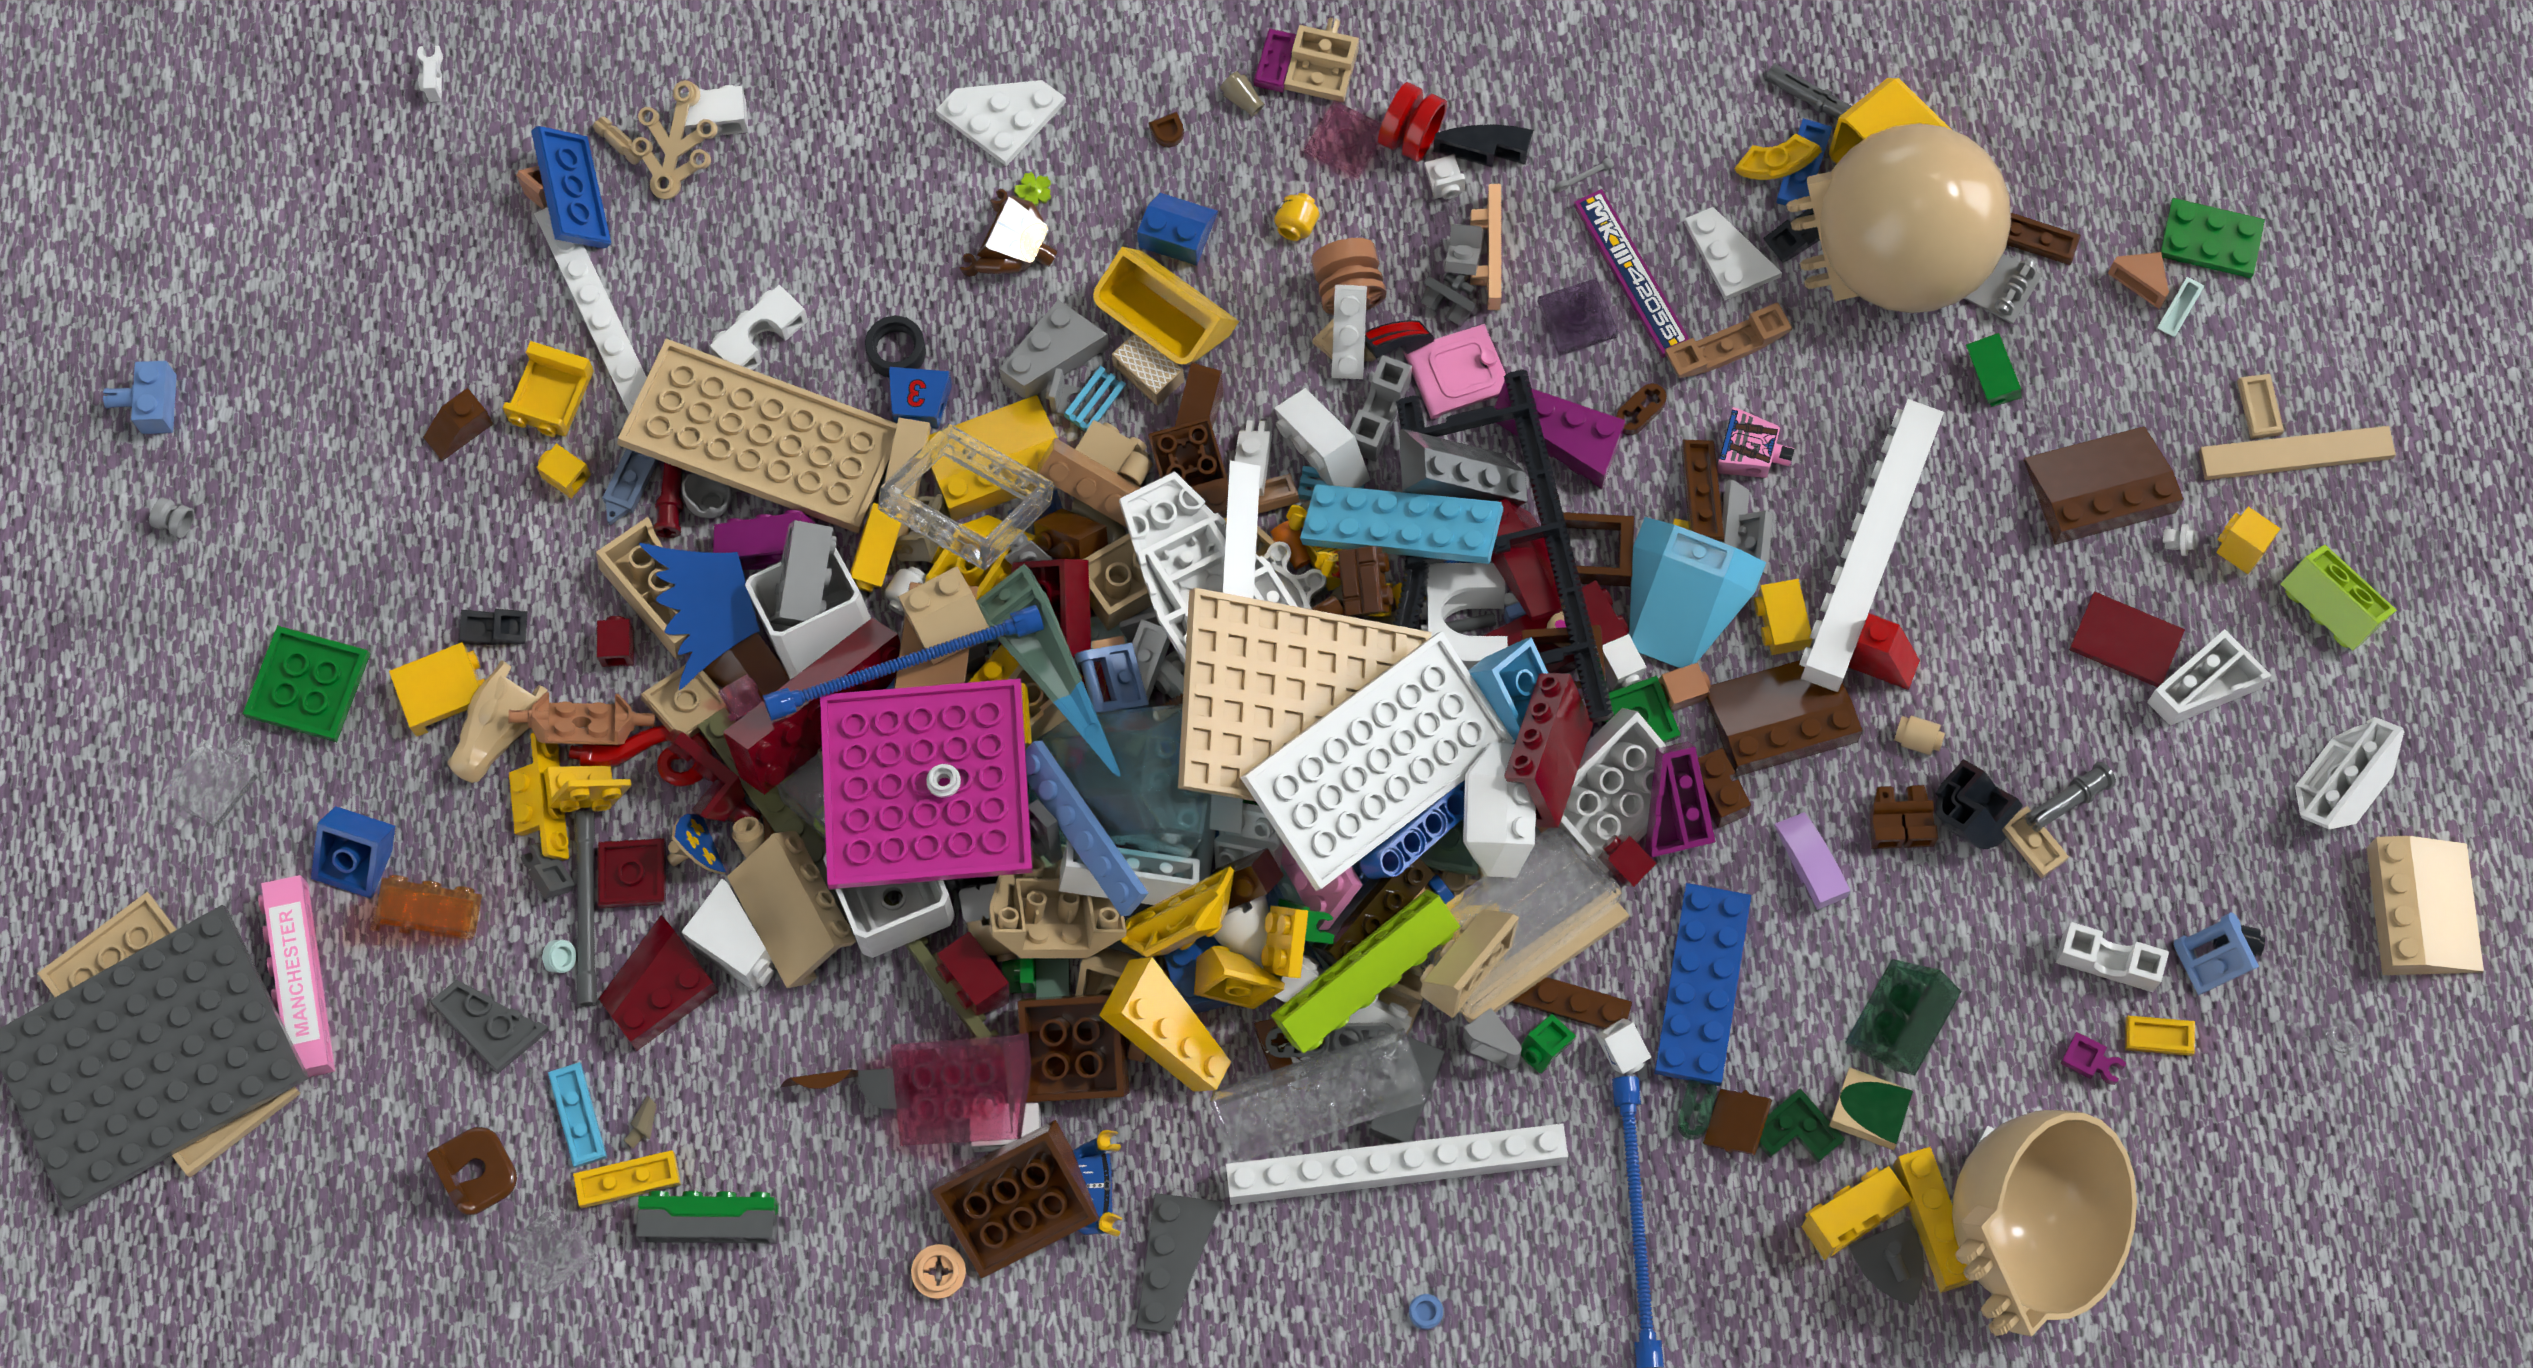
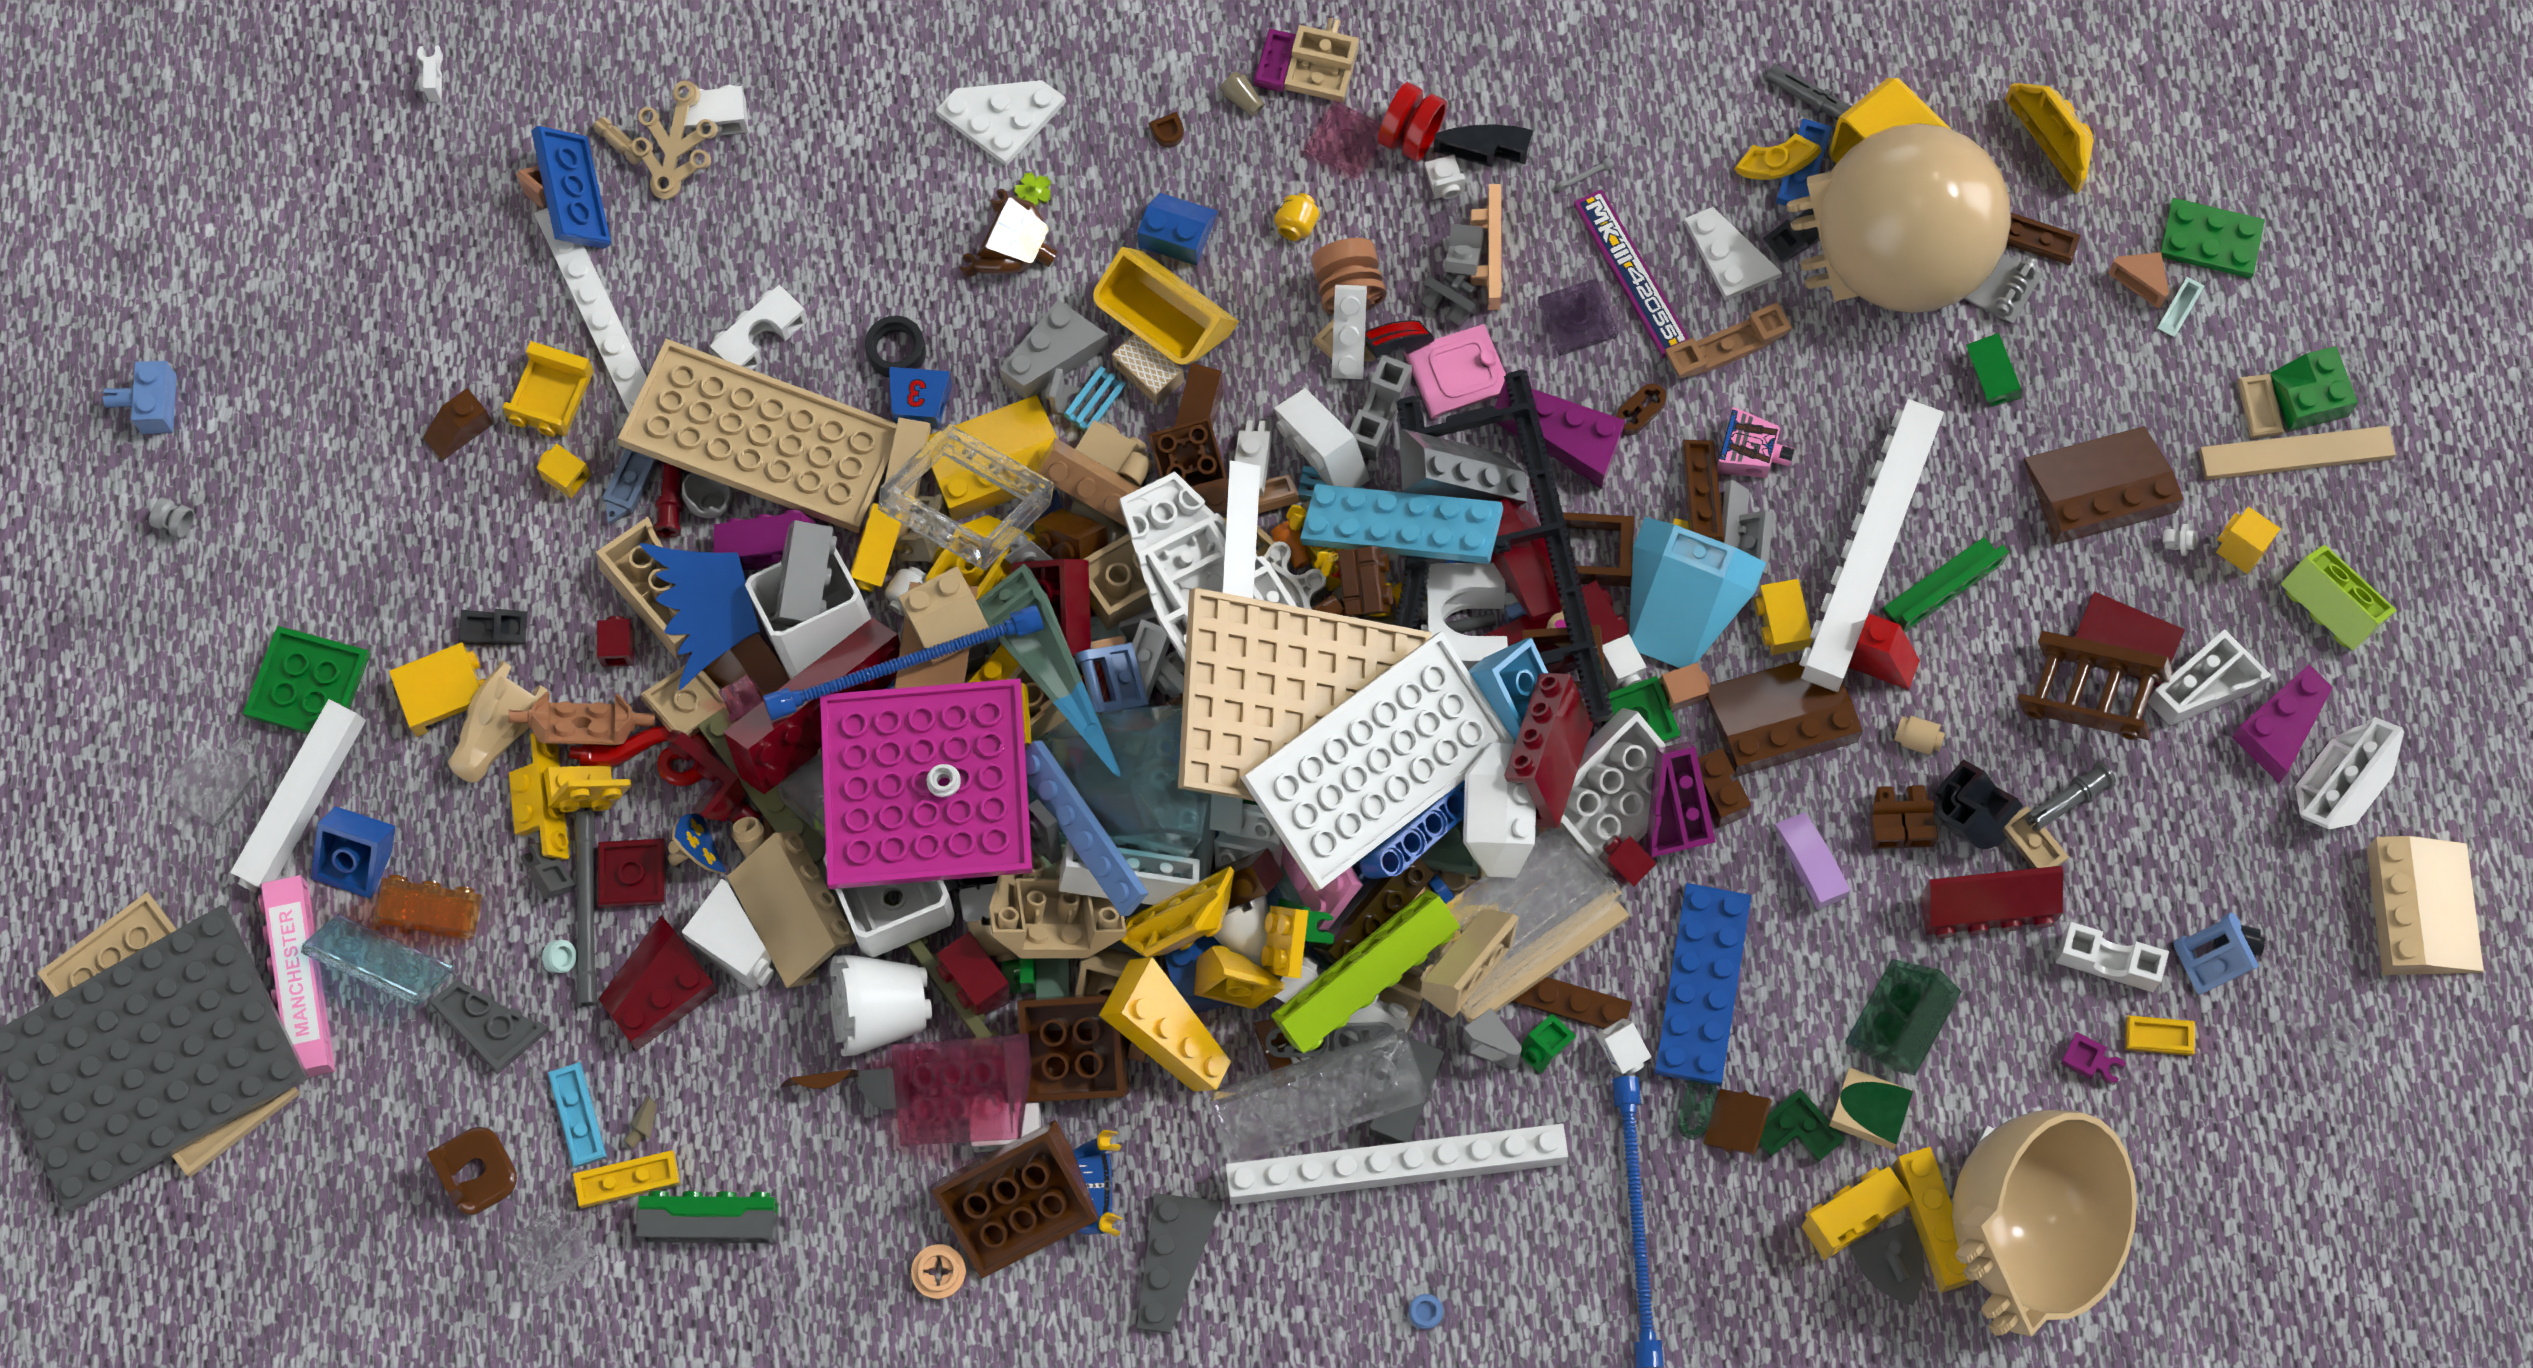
none -> white brick [230,699,366,893]
none -> clear light blue tile [301,914,453,1006]
none -> white cone [830,955,932,1056]
none -> green fence [1882,537,2009,633]
none -> dark red slope [1920,865,2063,939]
none -> yellow wedge [2005,83,2094,193]
none -> reddish brown fence [2017,630,2173,741]
none -> magenta wedge [2232,664,2333,783]
none -> green slope [2269,346,2358,432]

